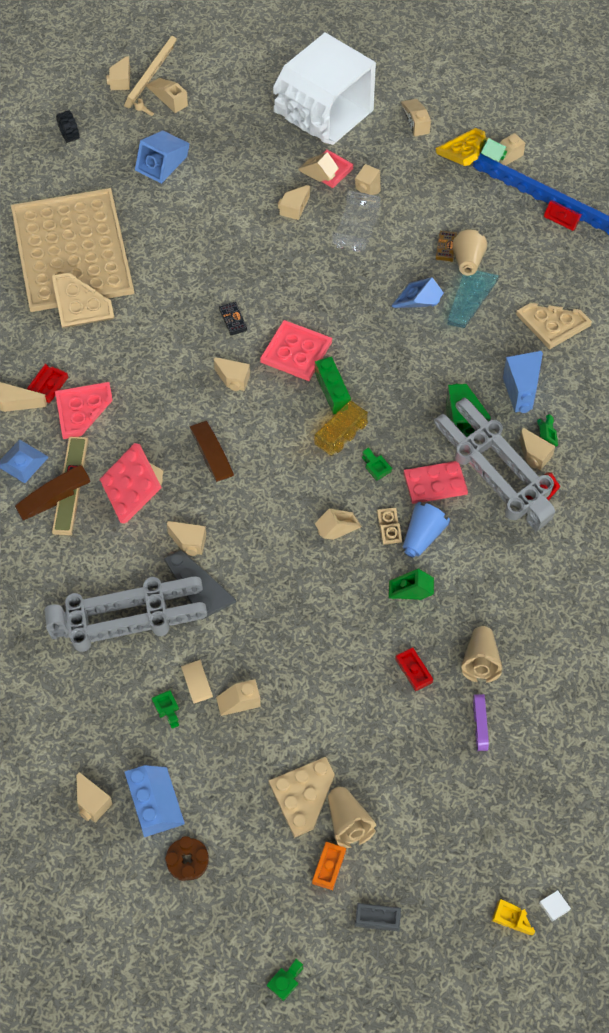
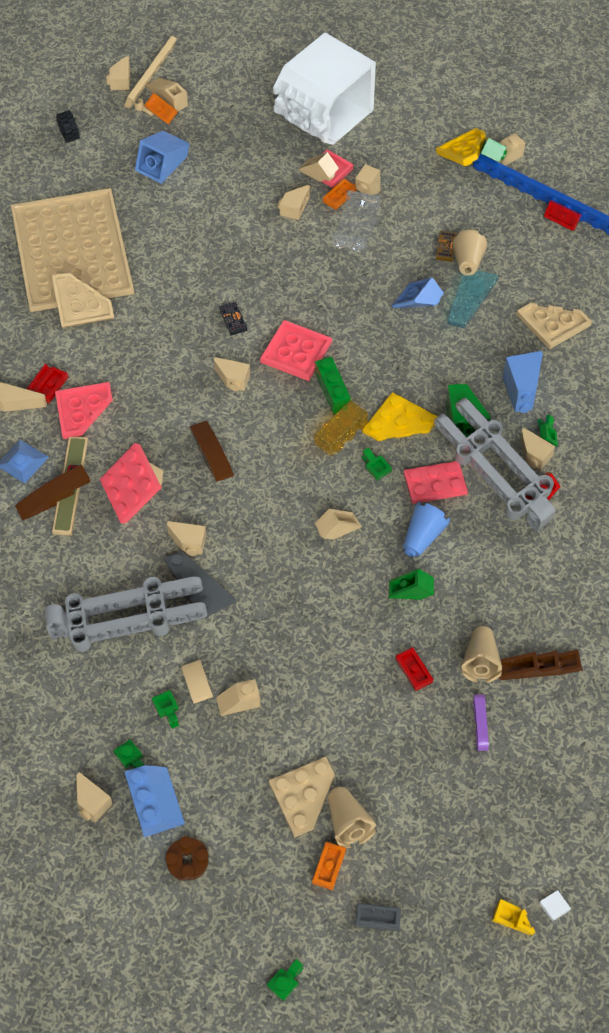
tan slope [377,508,402,545] -> none
tan slope [401,99,431,136] -> none
none -> green plate [113,739,144,769]
none -> orange plate [144,93,178,124]
none -> orange plate [323,179,357,210]
none -> yellow plate [363,392,438,441]
none -> reddish brown slope [499,649,583,680]

